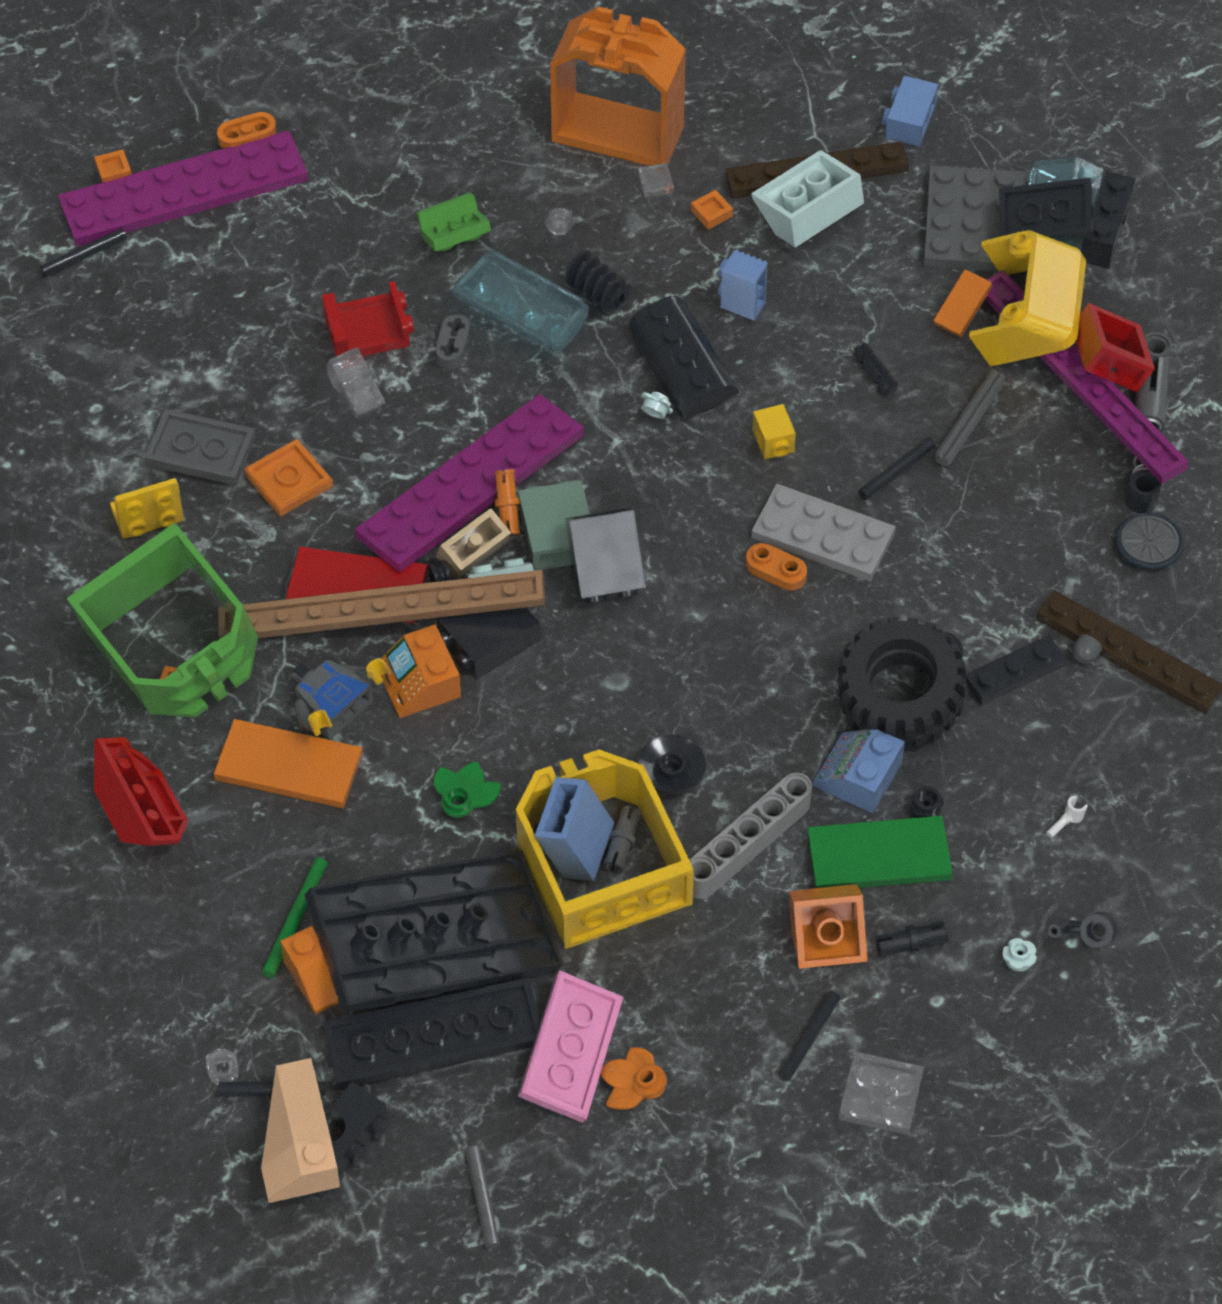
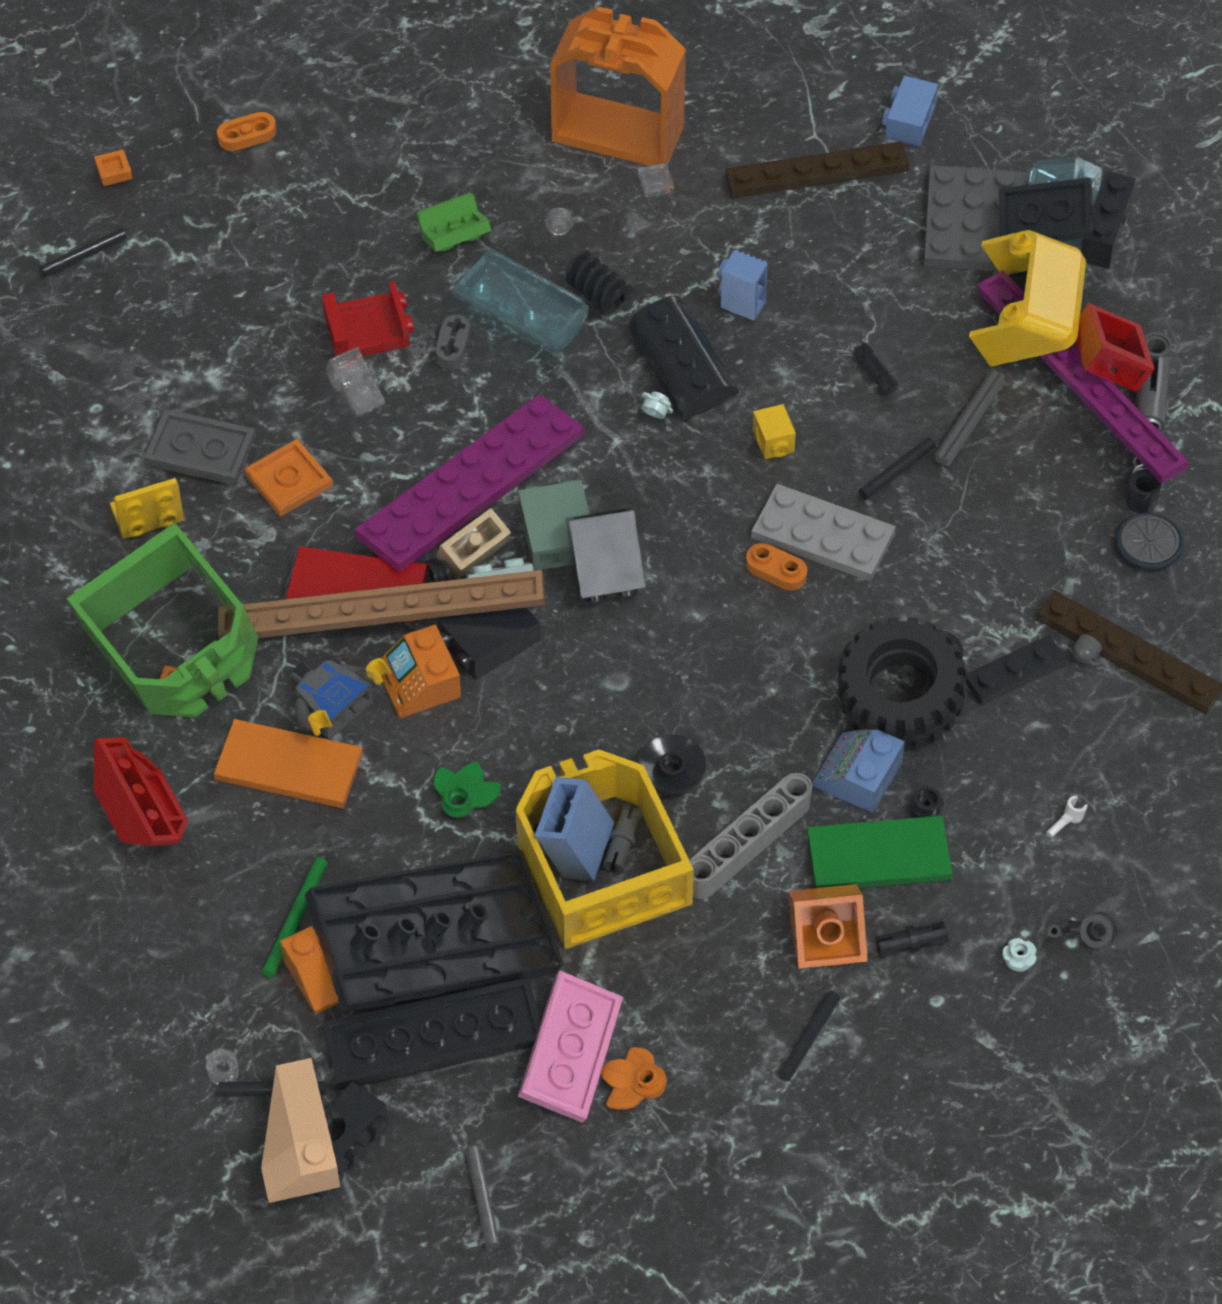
magenta plate [58,130,308,247] -> none
orange pin [494,469,521,535] -> none
orange plate [691,190,733,230] -> none
light aqua slope [751,150,864,247] -> none
clear plate [839,1051,924,1135] -> none
orange tile [933,269,993,338] -> none

